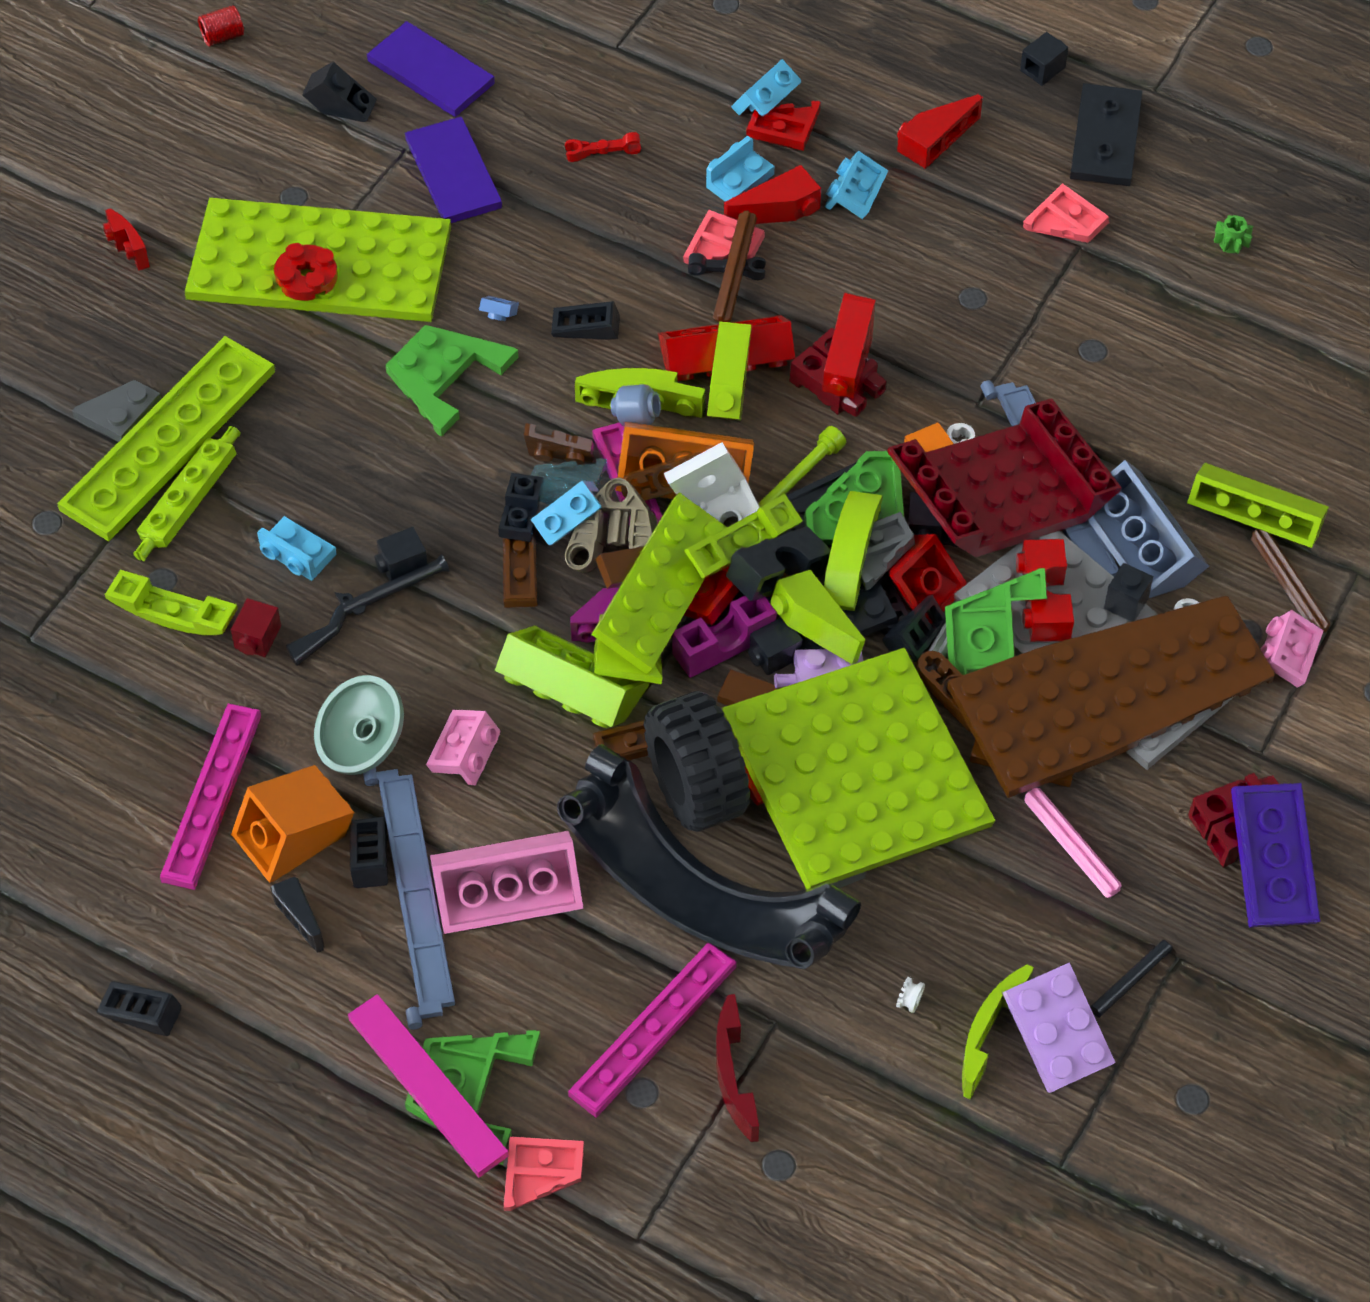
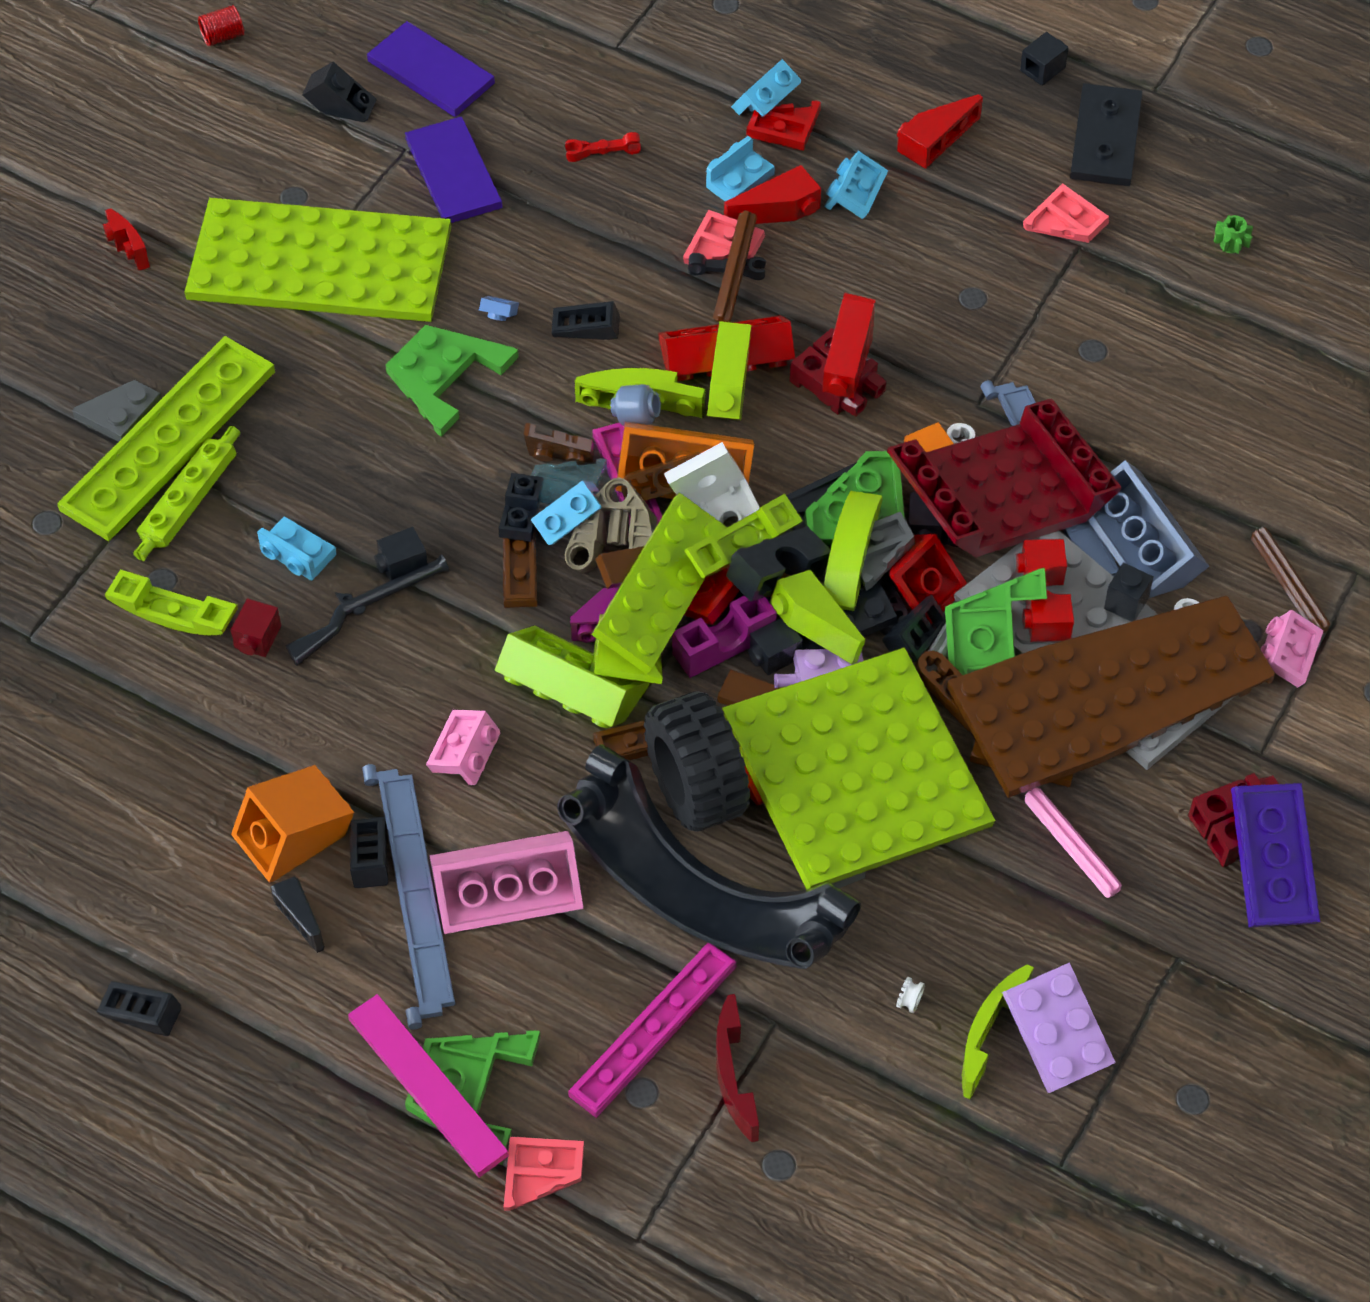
dark pink tile [160,703,261,890] -> none
red plate [274,243,338,301] -> none
sand green dish [314,675,404,775] -> none
lime piece [758,426,847,507] -> none
black bar [1090,940,1172,1018] -> none
lime brick [1187,463,1329,548] -> none

